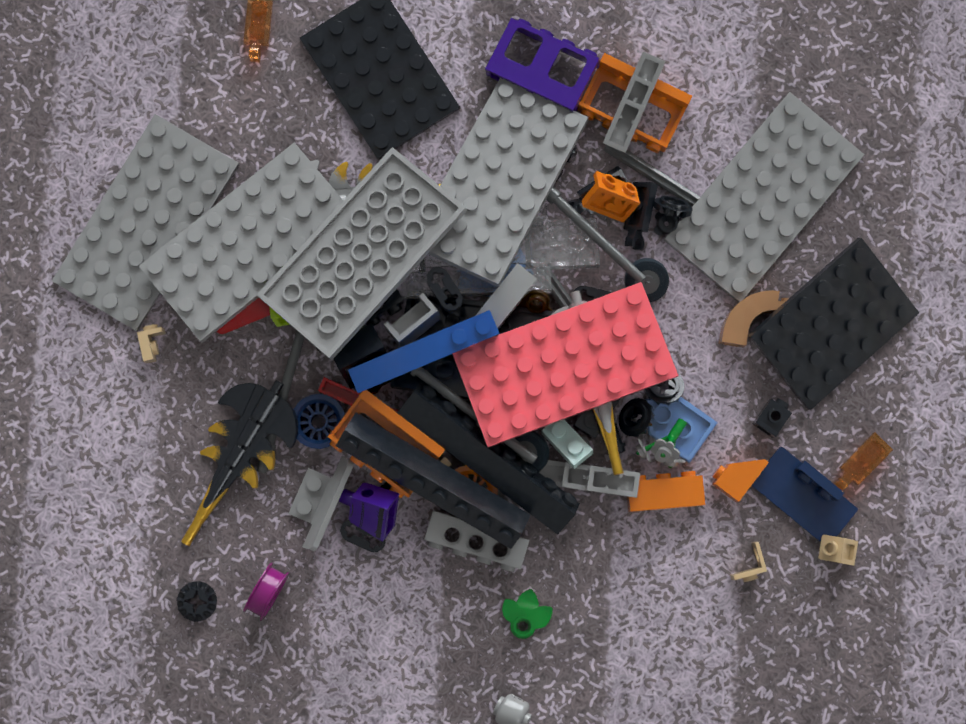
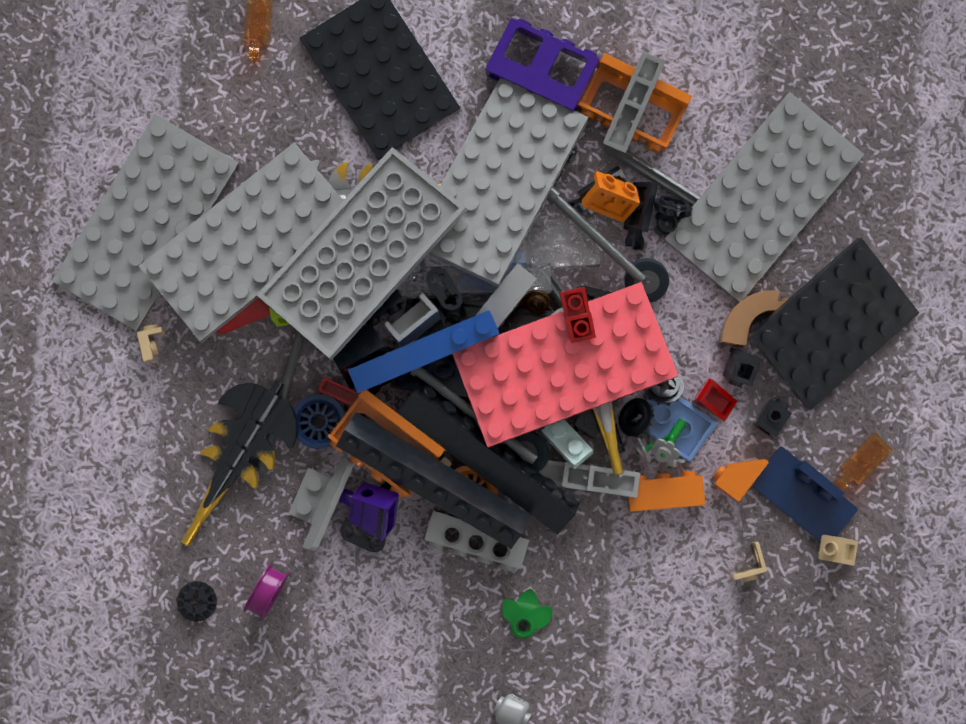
none -> red slope [559,287,596,343]
none -> red slope [692,378,738,422]
none -> black brick [723,347,762,388]

